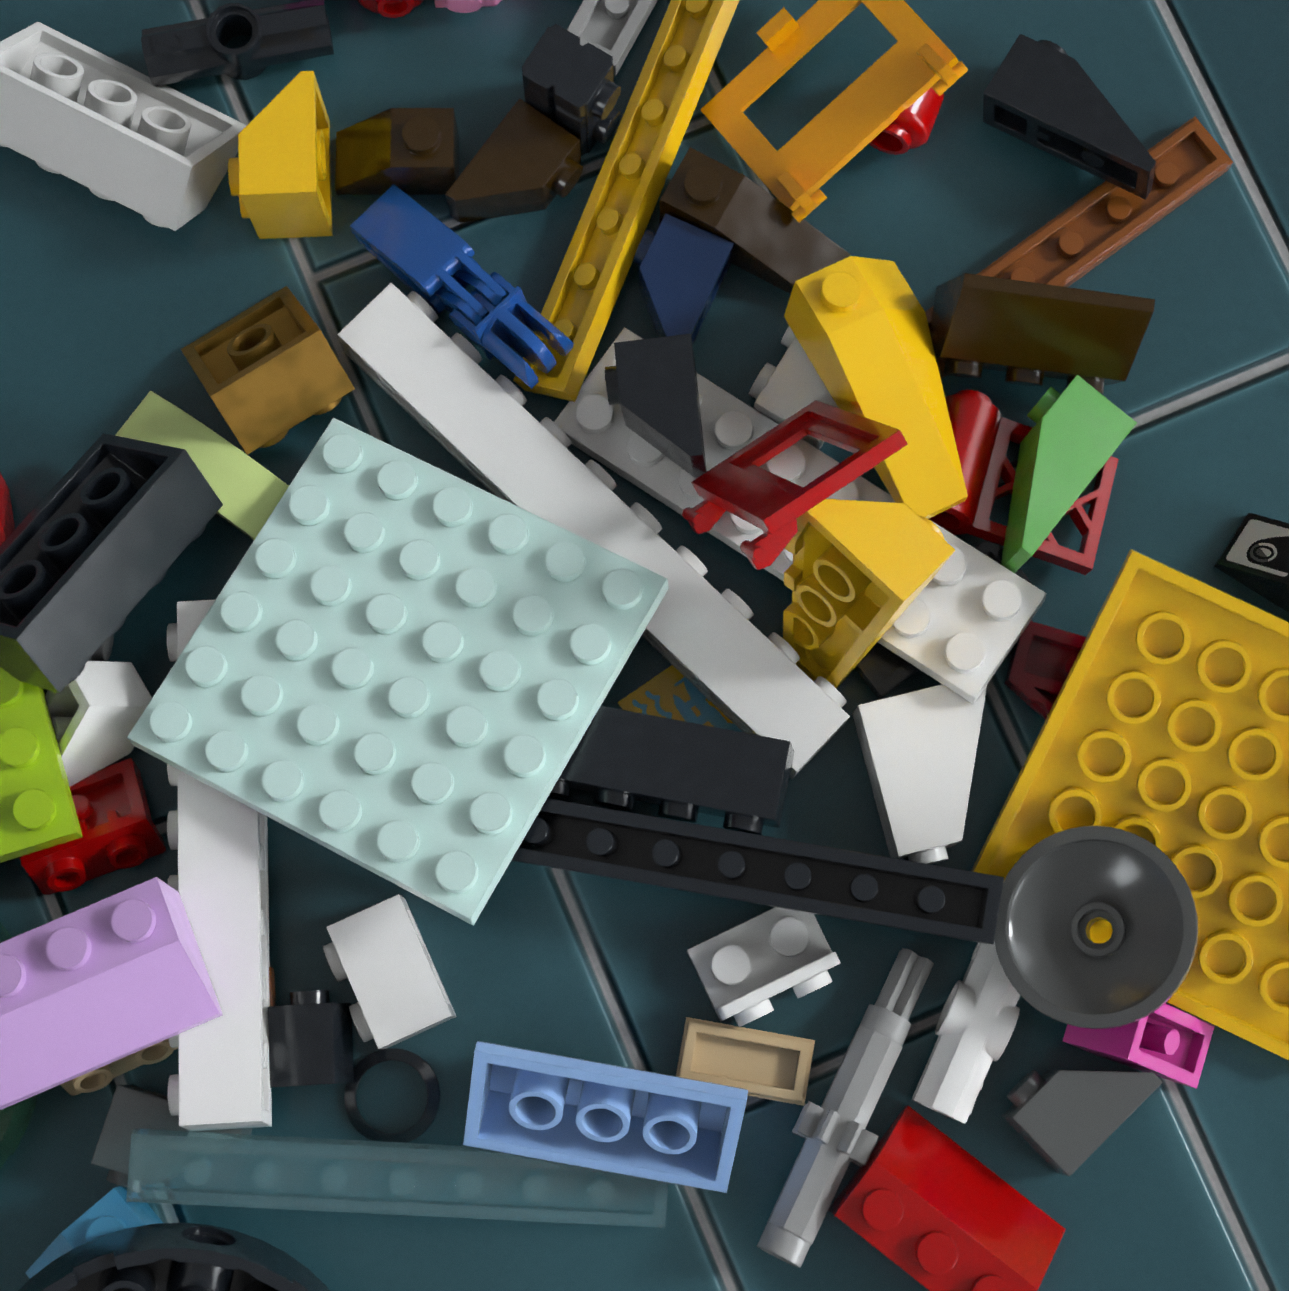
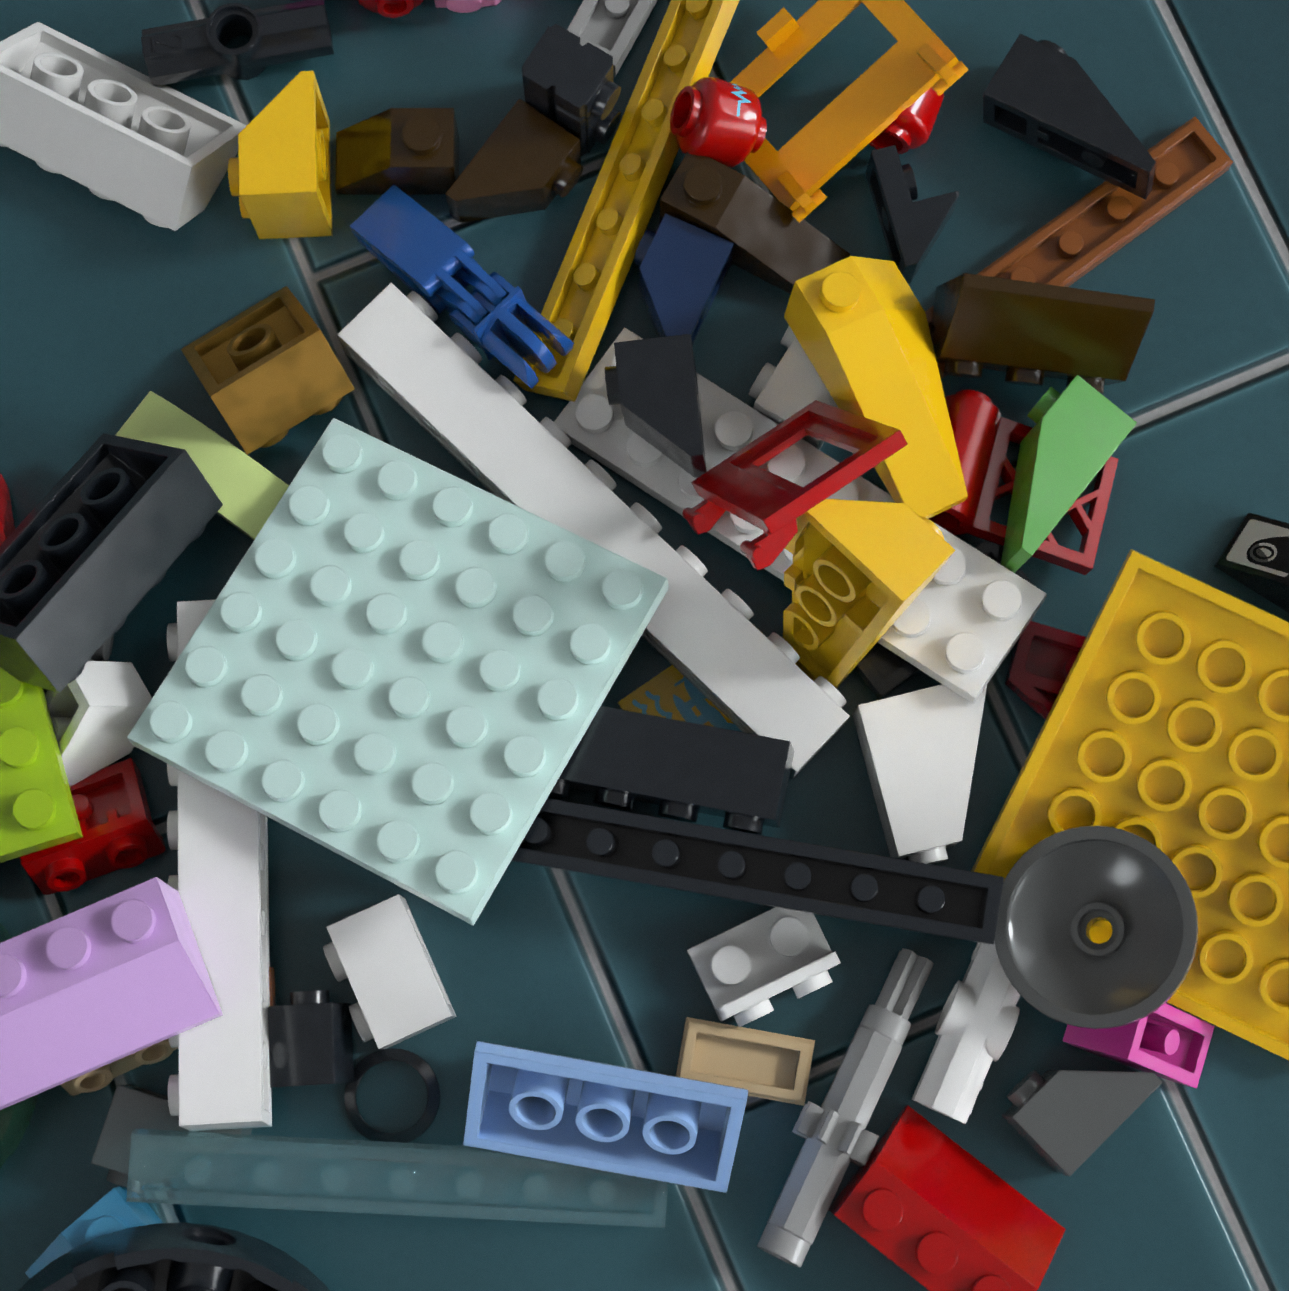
none -> red head [670,77,767,168]
none -> black slope [865,145,960,284]

